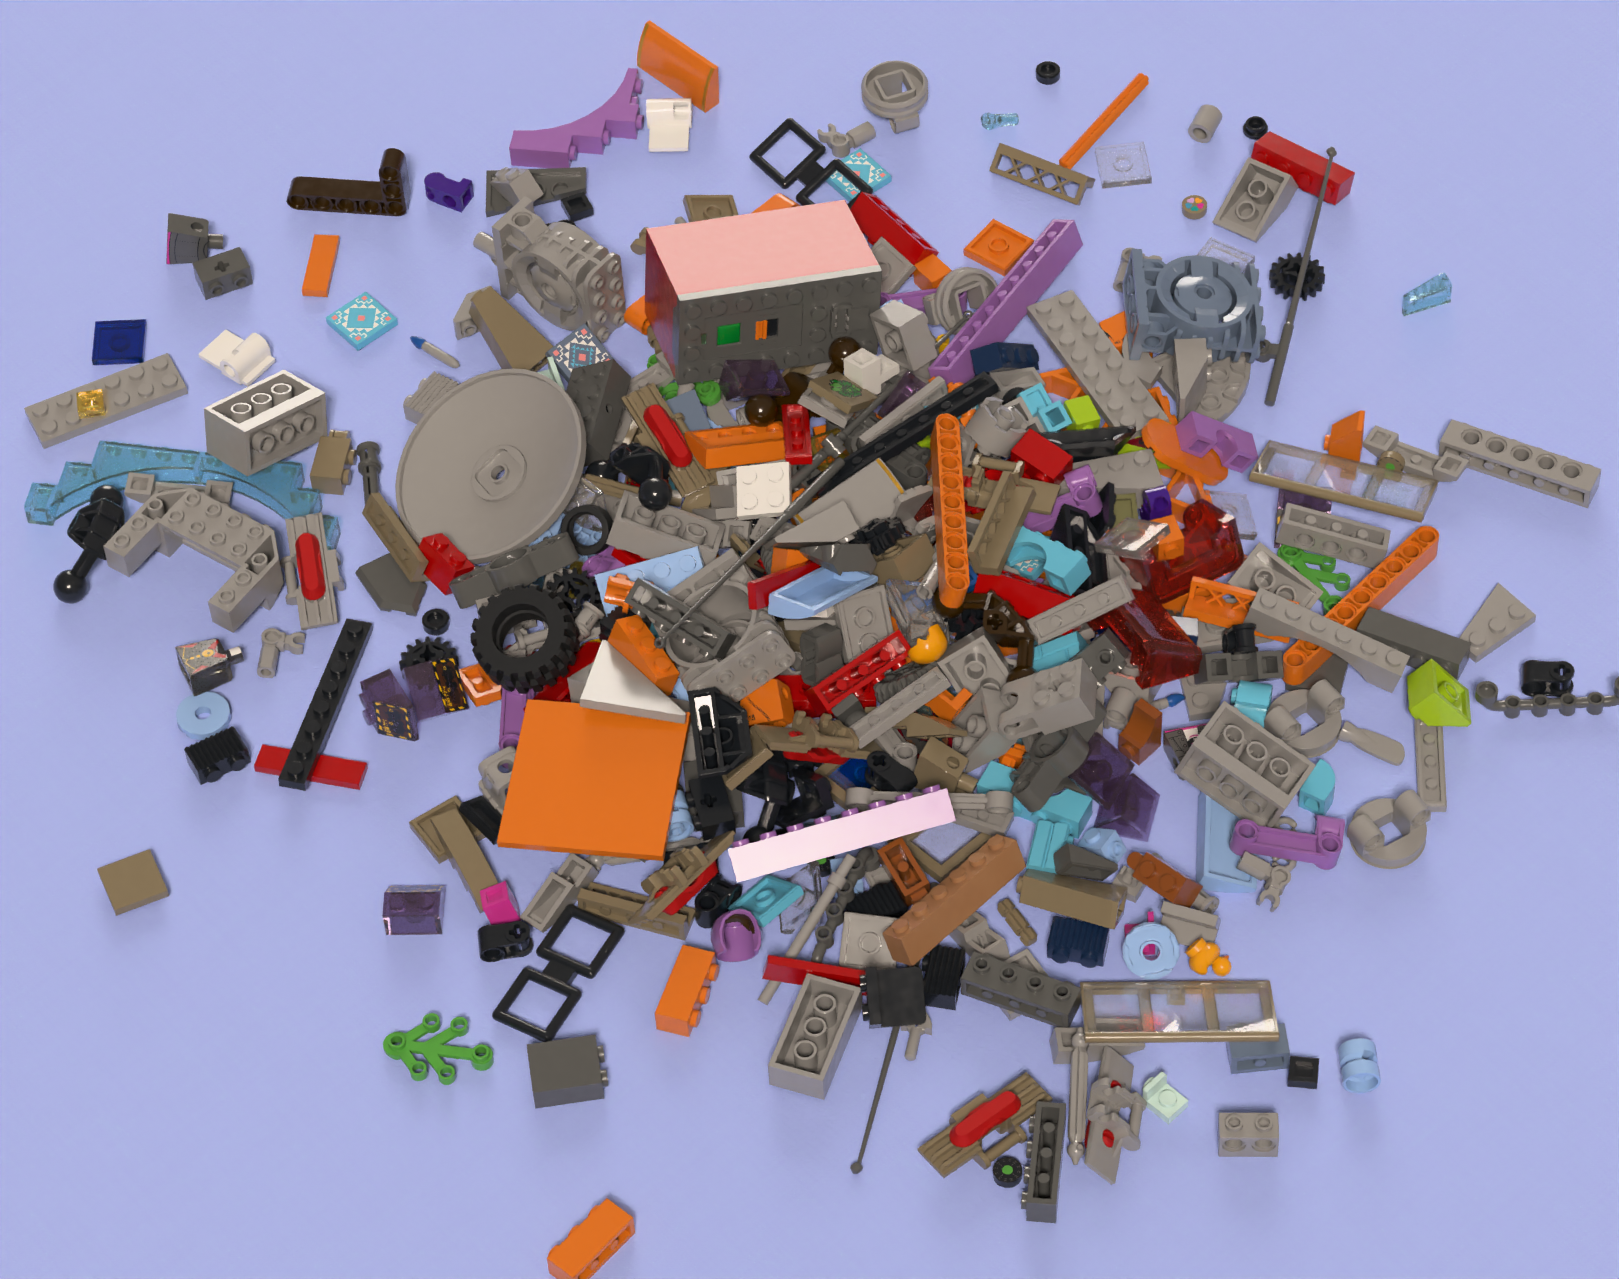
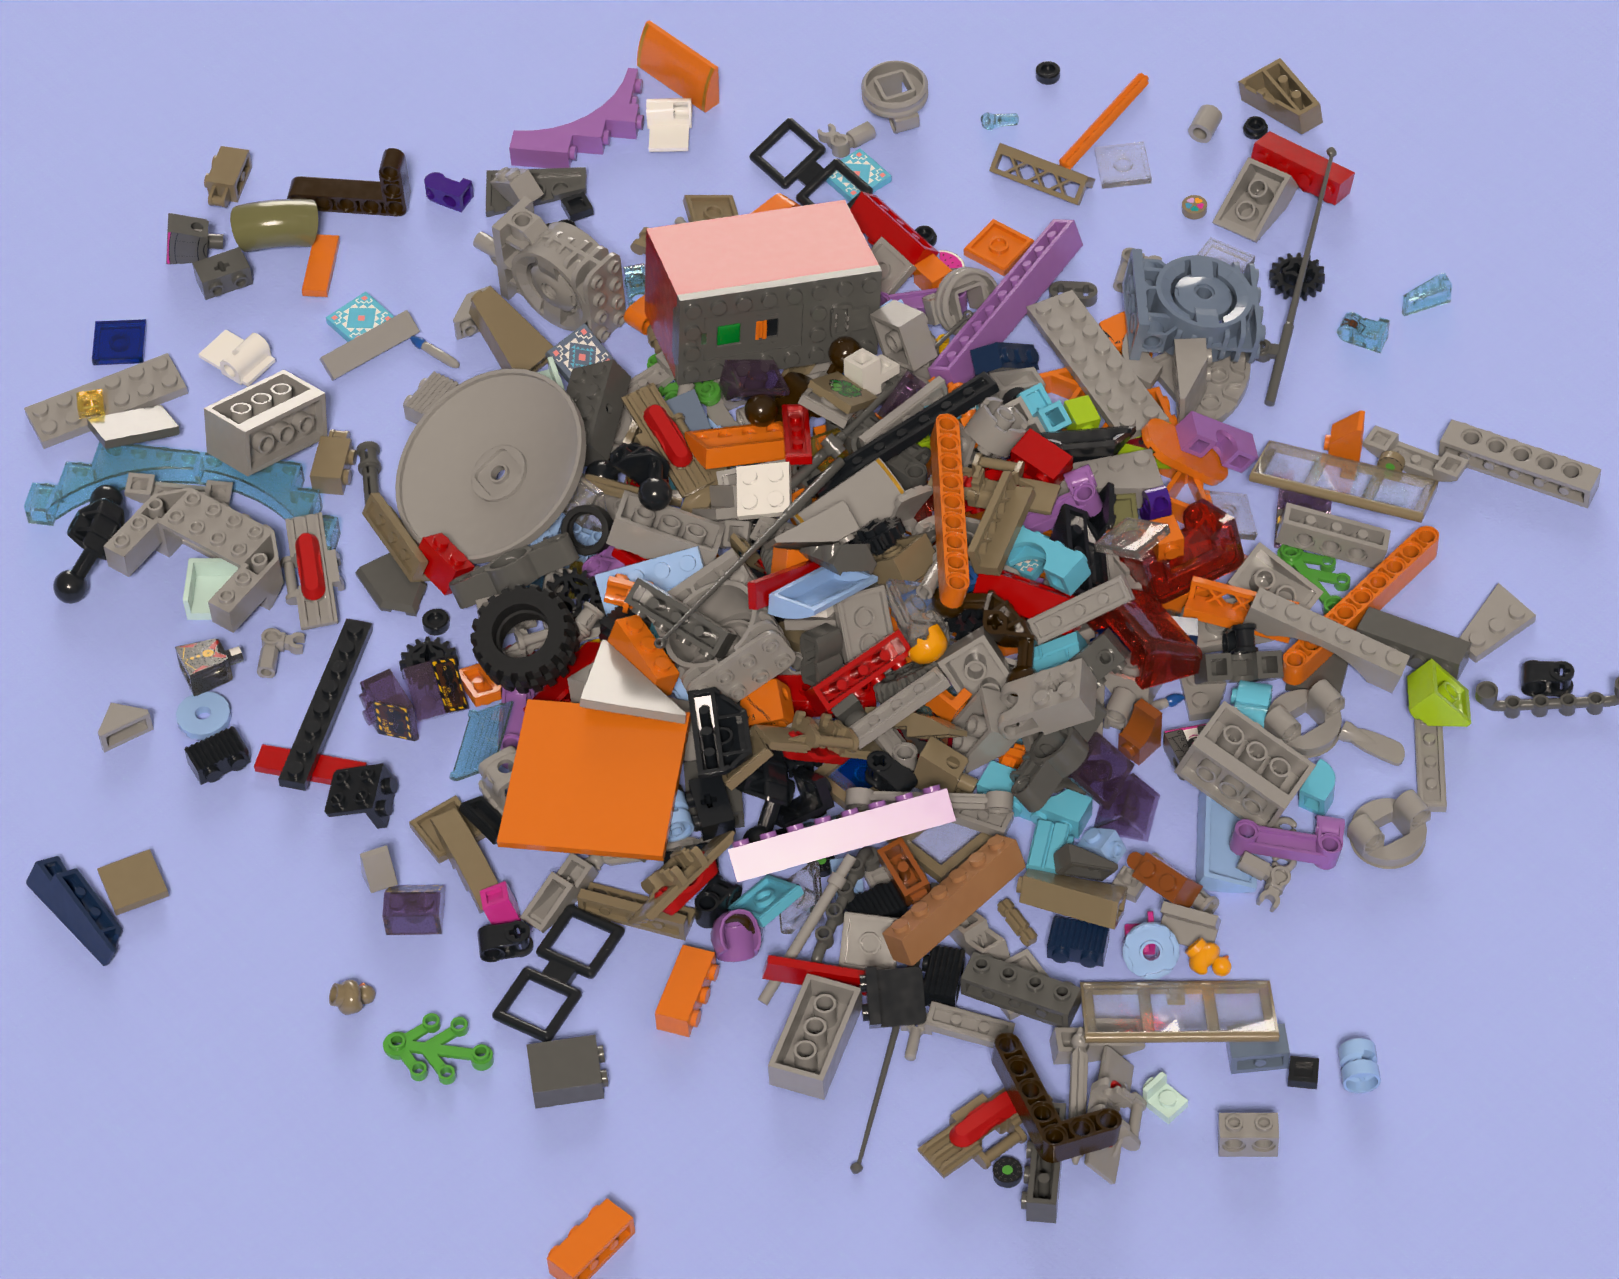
none -> dark blue wedge [26,856,122,966]
none -> tile [87,405,179,449]
none -> light grey slope [98,703,154,753]
none -> light aqua panel [183,558,238,620]
none -> dark tan brick [204,146,252,208]
none -> olive brick [230,199,318,252]
none -> light grey tile [319,310,420,381]
none -> black bracket [324,764,398,829]
none -> dark tan animal [329,980,376,1015]
none -> light grey slope [360,845,398,893]
none -> clear light blue piece [449,701,514,781]
none -> clear light blue leg [623,263,645,307]
none -> black plate [915,226,937,246]
none -> light grey tile [924,1001,1015,1048]
none -> dark pink tile [939,250,965,271]
none -> dark brown beam [991,1032,1122,1163]
none -> dark grey beam [1049,281,1098,307]
none -> dark tan wedge [1238,58,1323,134]
none -> clear light blue leg [1337,312,1390,353]

